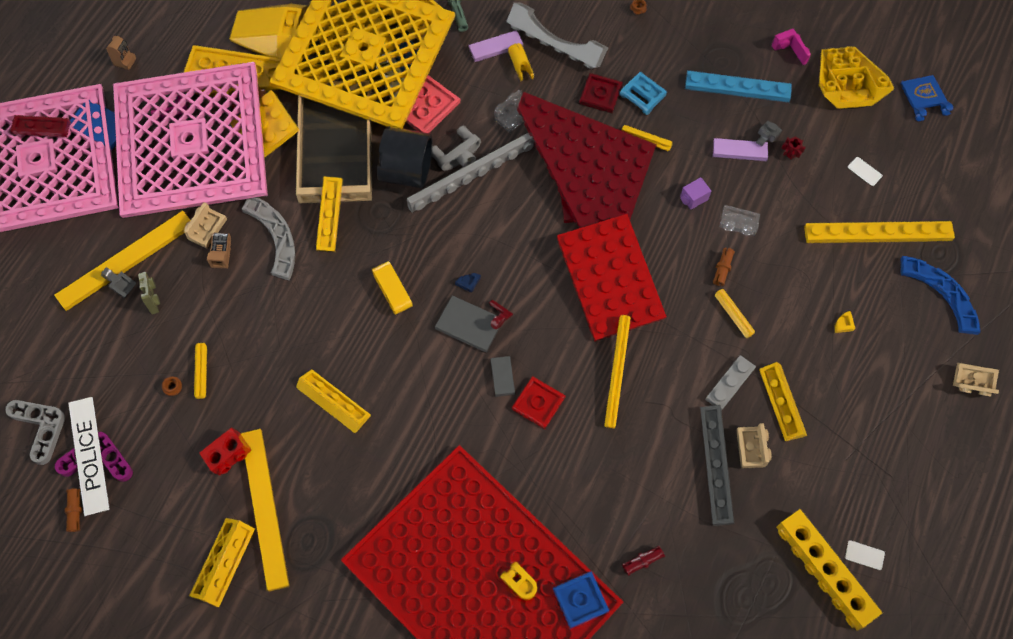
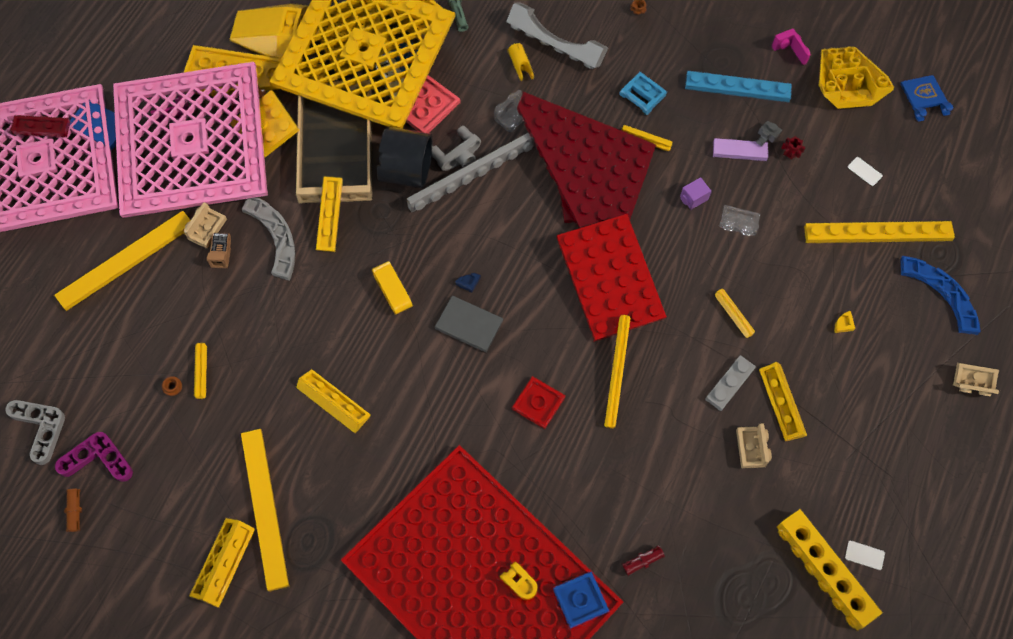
white sticker [69,397,109,516] -> none
dark grey plate [101,267,137,298] -> none
medium nougat leg [106,36,136,70] -> none
olive wing [138,272,160,314] -> none
red brick [199,427,252,476] -> none
lavender tile [469,30,523,62] -> none
dark red piece [489,300,513,330] -> none
dark grey tile [491,356,515,397] -> none
dark red tile [579,73,623,114] -> none
dark grey plate [700,405,734,526] -> none
dark orange pin [713,248,735,286] -> none

